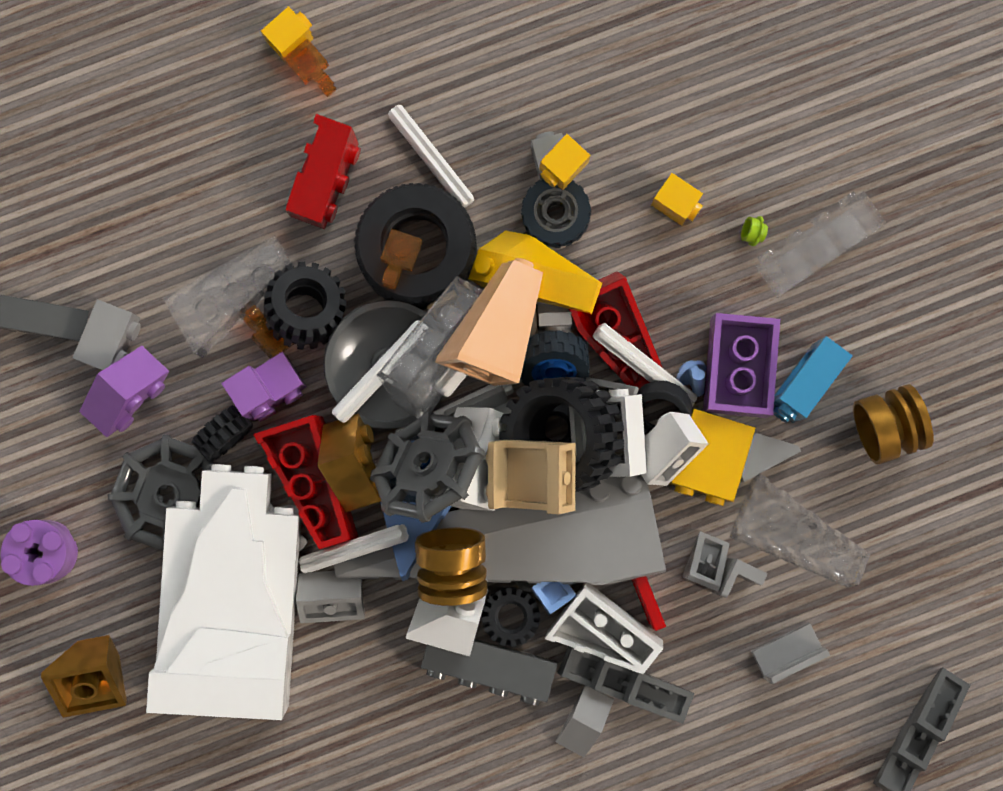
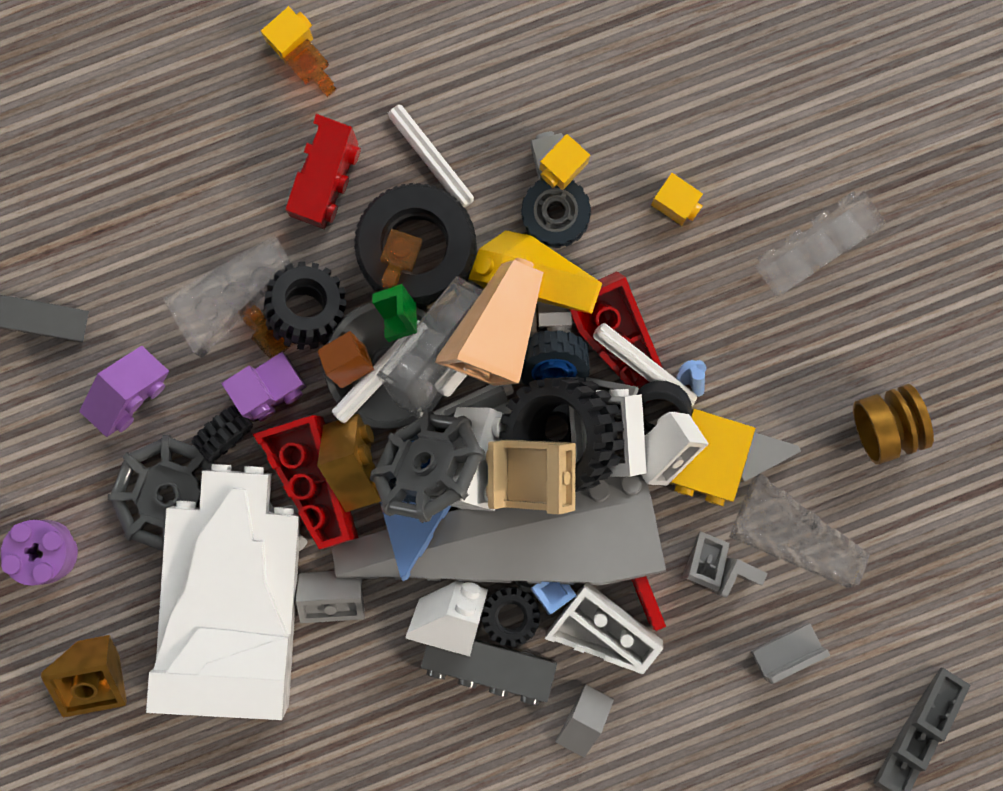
light grey brick [72,299,141,370] -> none
white axle [298,524,409,573] -> none
pearl gold wheel [415,527,487,606] -> none
dark grey slope [557,646,695,724] -> none
medium lavender brick [703,313,780,418] -> none
lime plate [741,216,768,246] -> none
dark azure window [773,336,853,423] -> none
none -> dark orange panel [318,331,374,388]
none -> green panel [372,284,417,342]

